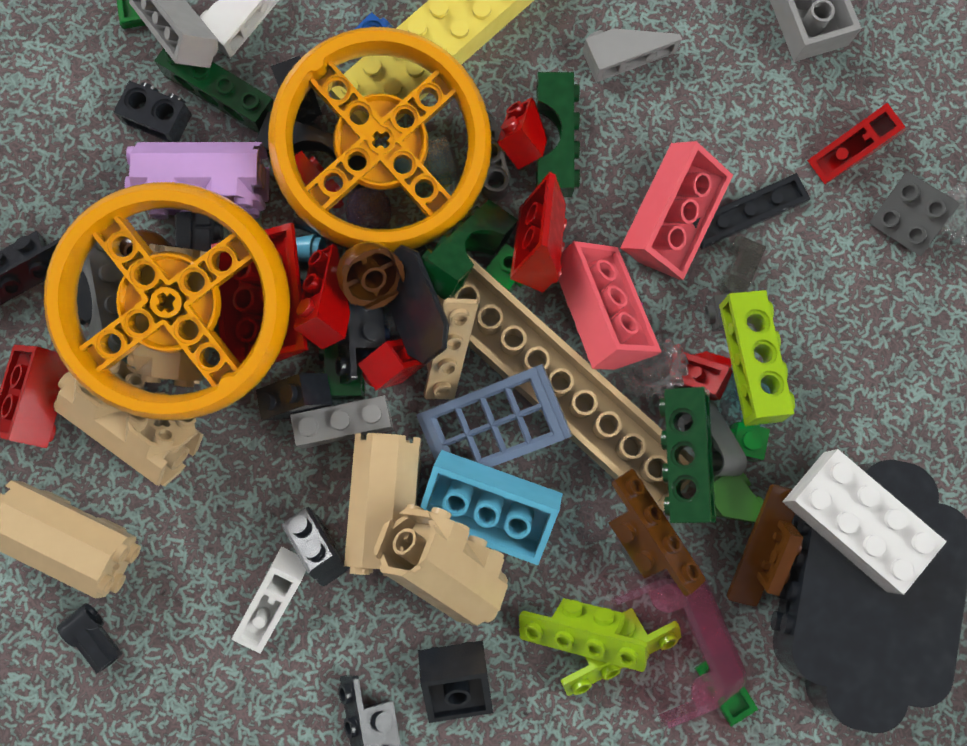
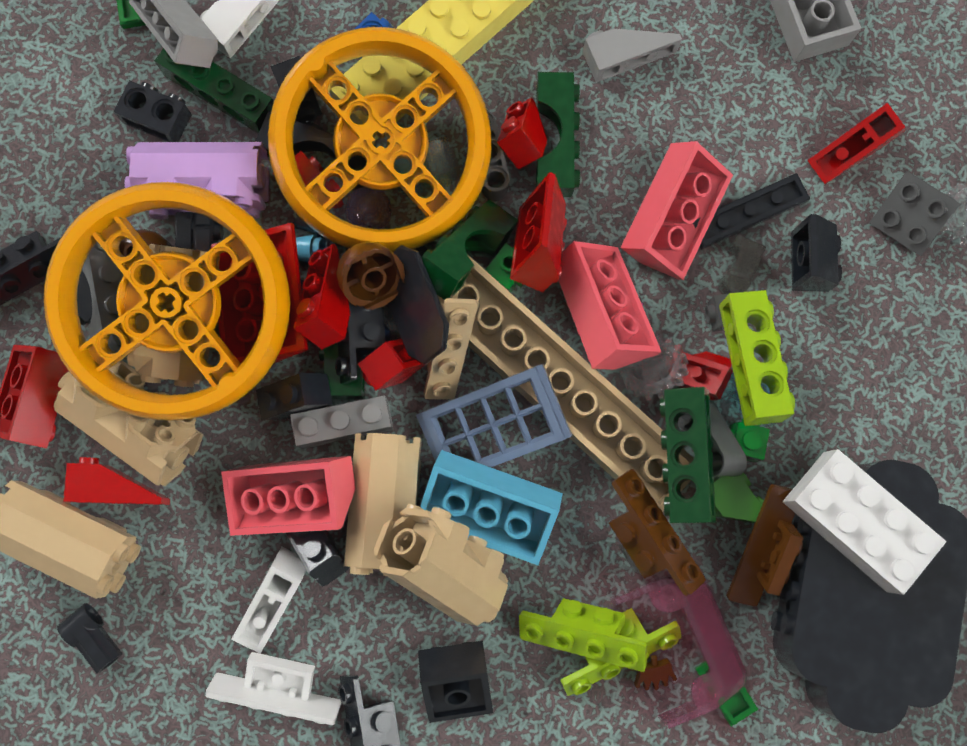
none -> red slope [63,457,170,505]
none -> white bracket [205,652,341,725]
none -> coral slope [221,456,356,536]
none -> reddish brown piece [634,655,677,691]
none -> black slope [791,214,842,292]

